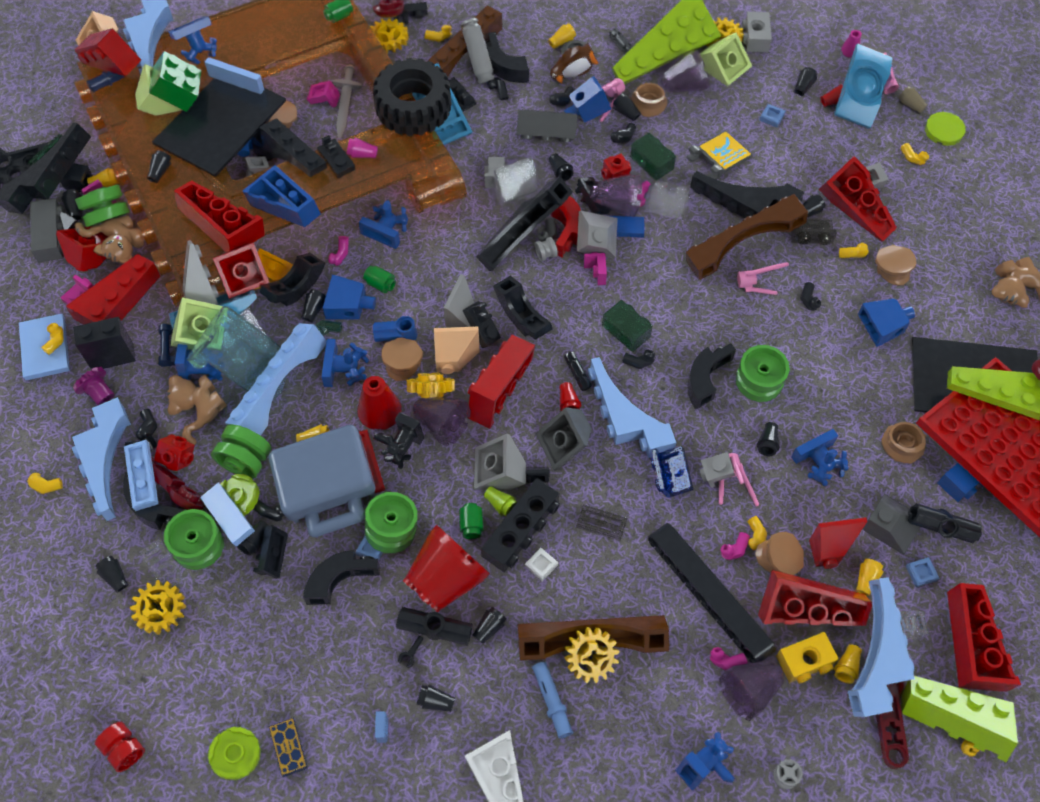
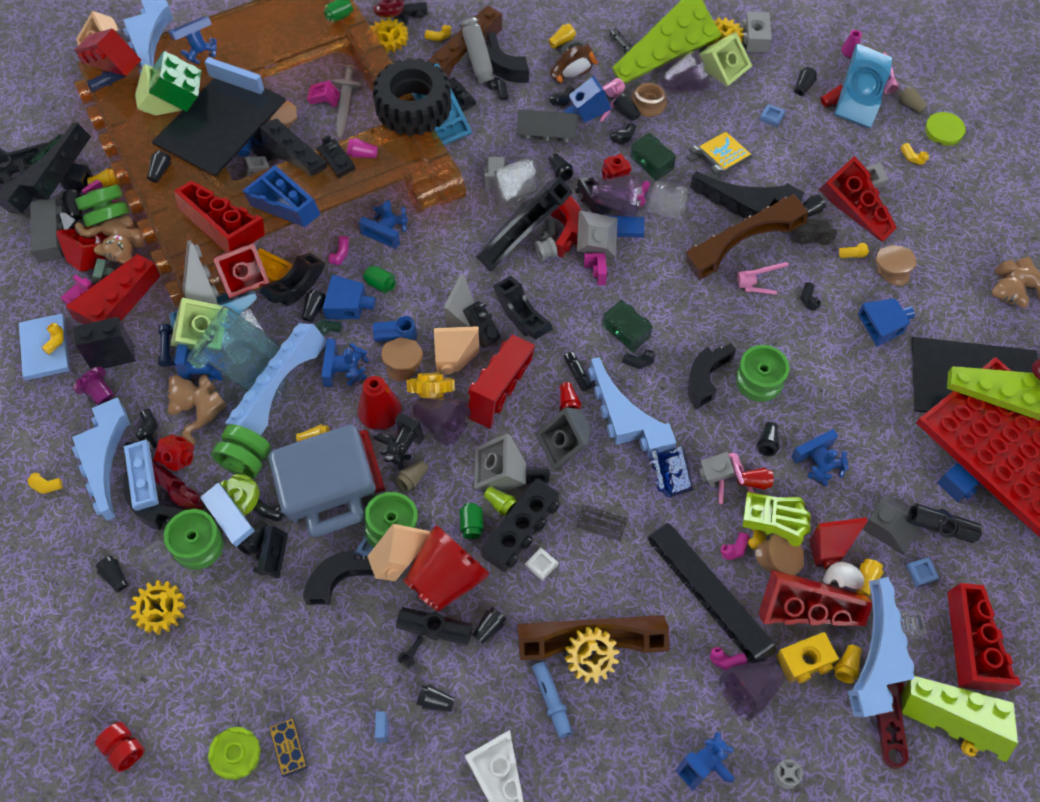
medium nougat hat [881,422,926,464] -> none
none -> sand green tile [92,258,114,286]
none -> light nougat slope [367,524,430,582]
none -> dark tan cone [395,460,429,492]
none -> red cone [737,467,774,490]
none -> lime plate [742,492,811,547]
none -> white hair [823,562,864,590]

